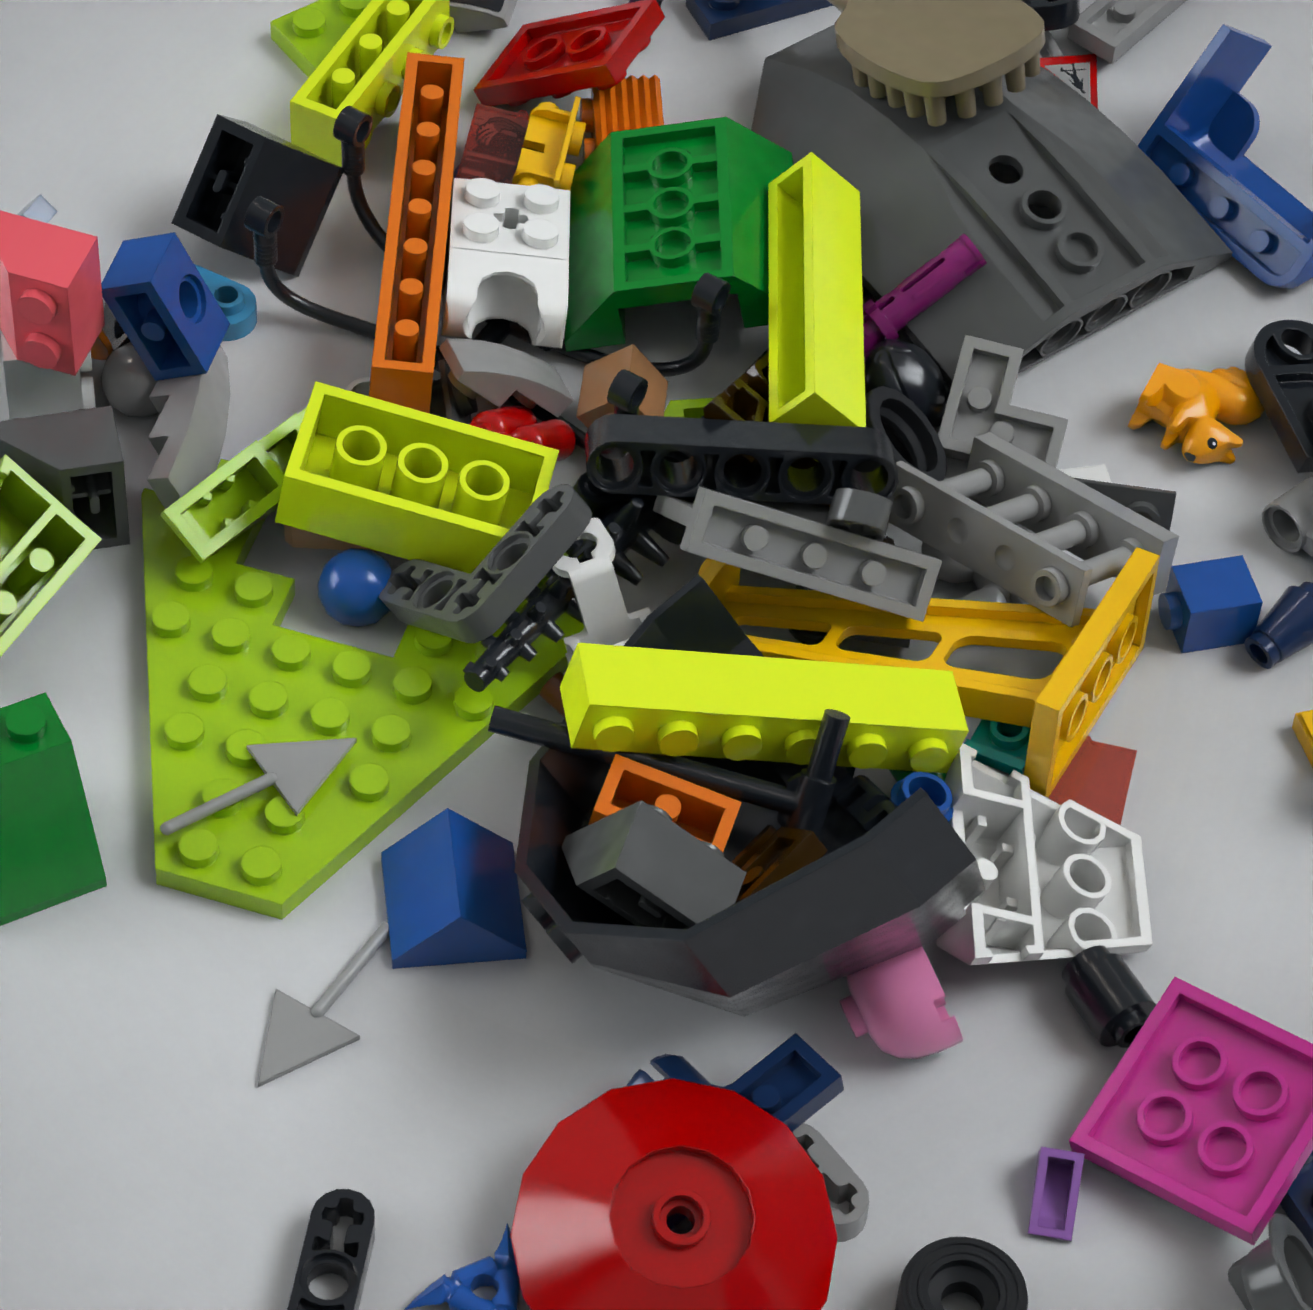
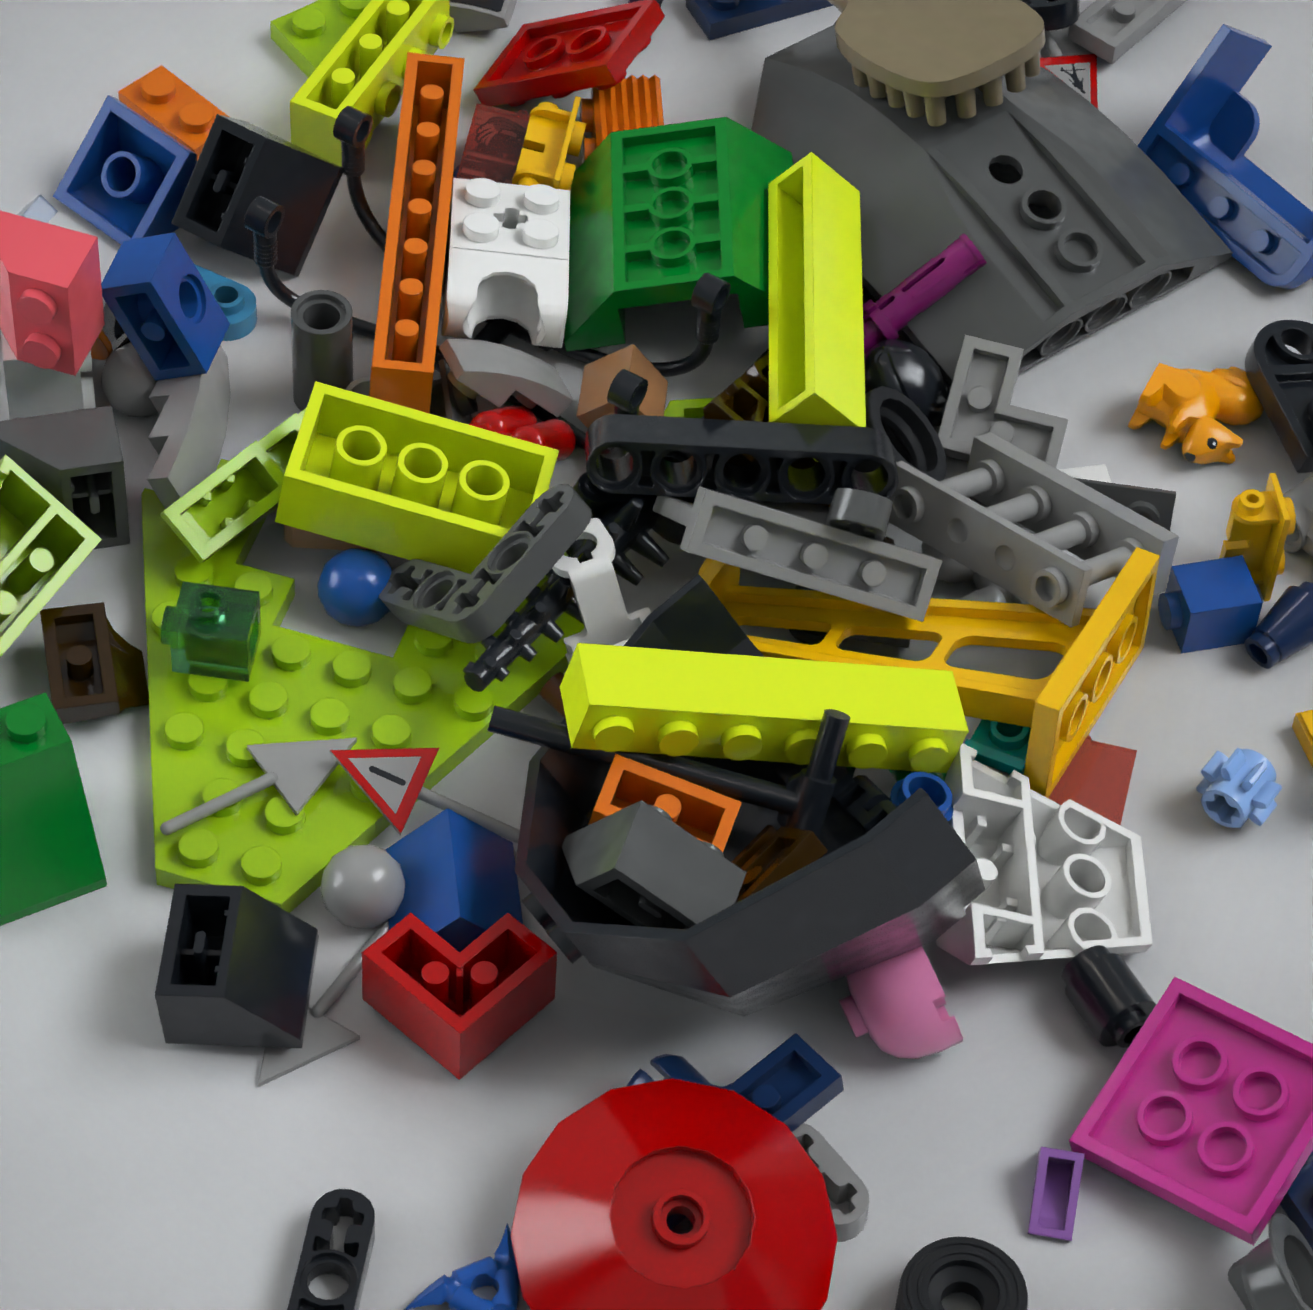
none -> dark brown slope [40,602,149,724]
none -> blue slope [53,95,197,244]
none -> orange plate [118,65,229,161]
none -> black slope [155,884,319,1048]
none -> clear green brick [161,581,261,682]
none -> dark grey pin [291,290,353,411]
none -> light grey piece [320,845,405,928]
none -> piece [329,748,520,843]
none -> red brick [362,913,557,1080]
none -> light blue gear [1196,748,1282,828]
none -> yellow hinge [1219,473,1296,601]

